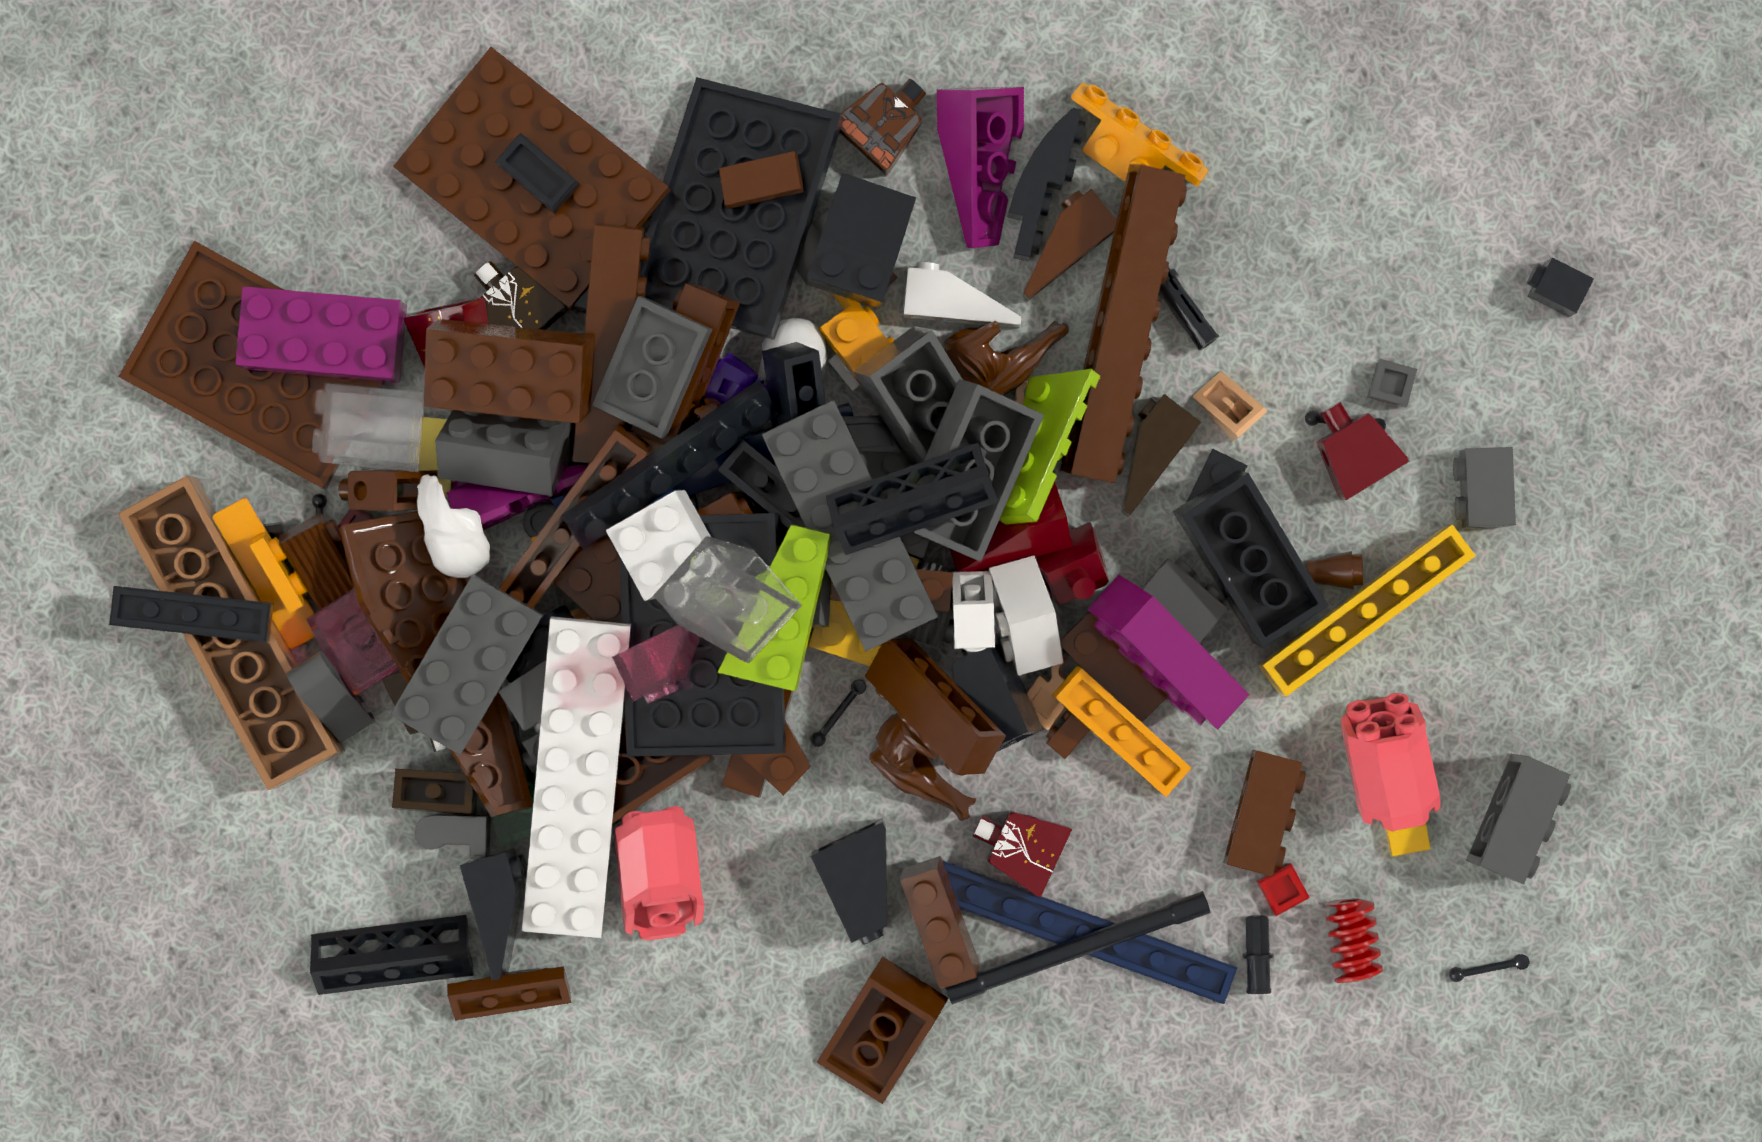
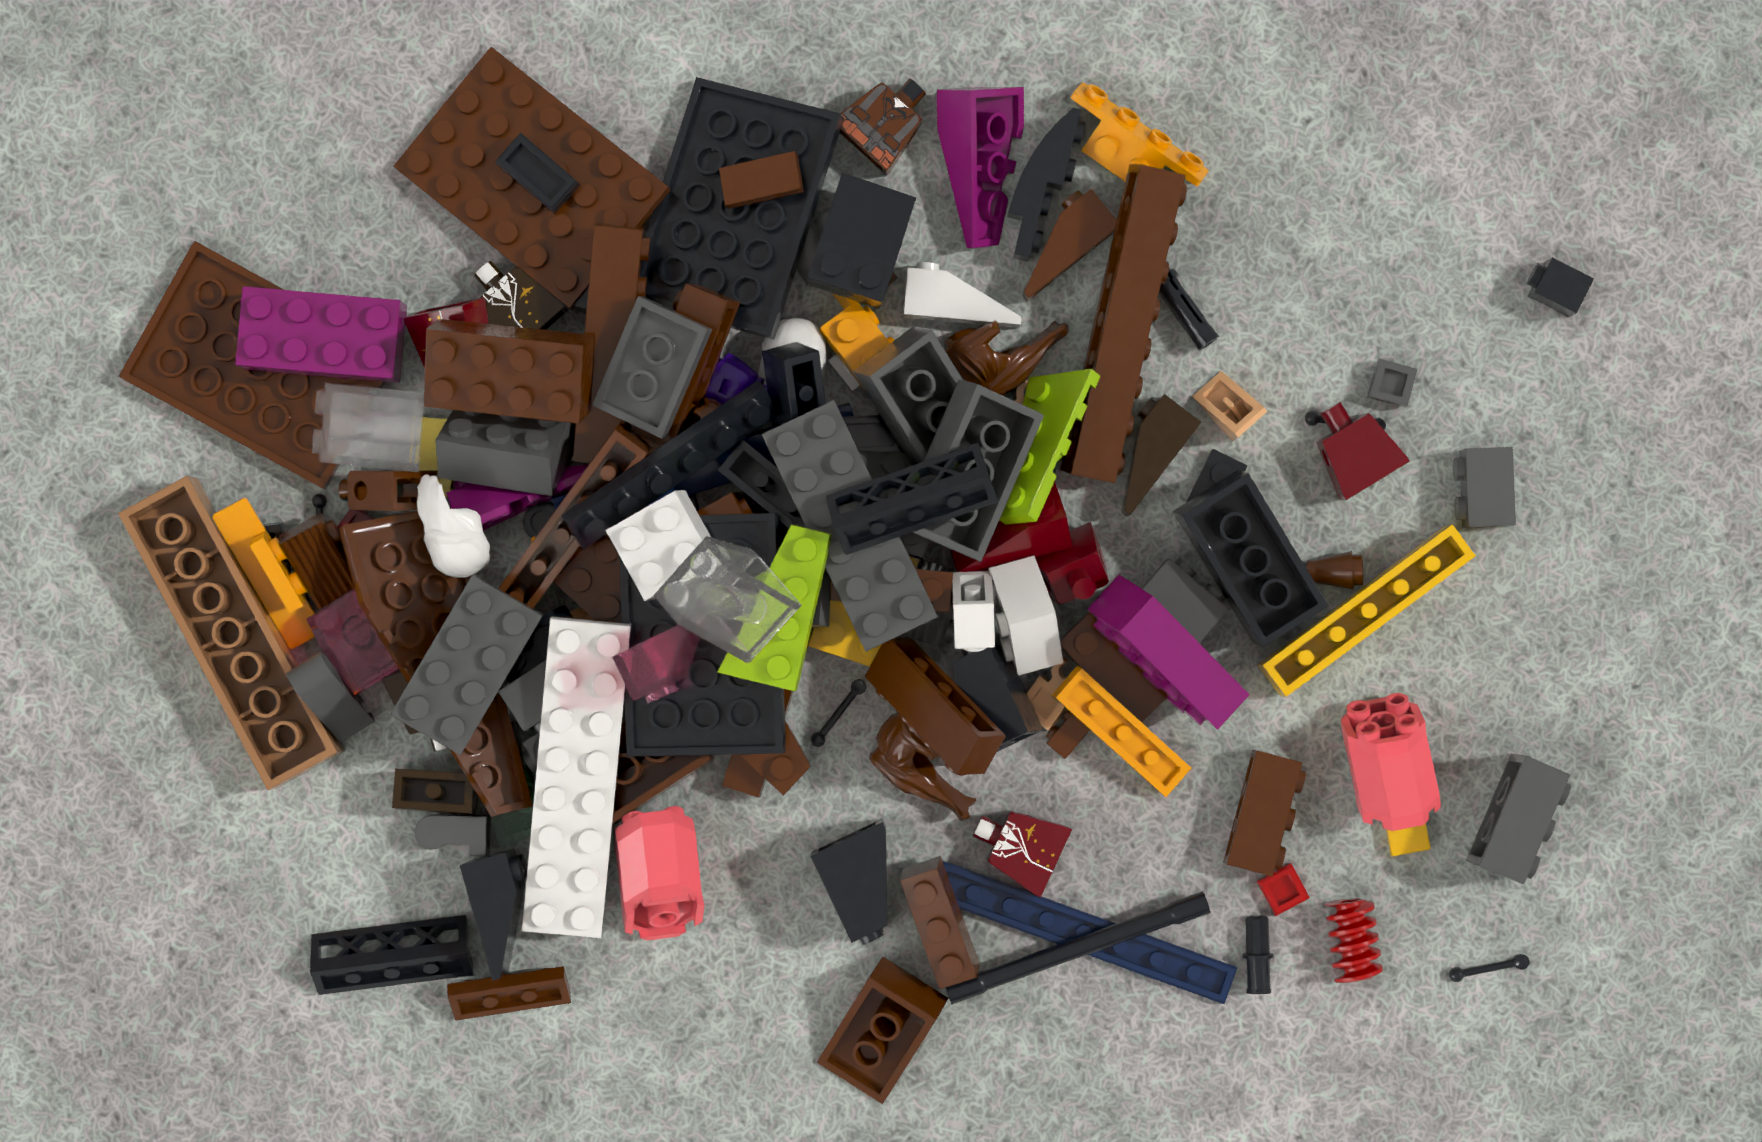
black tile [109,586,274,642] -> none

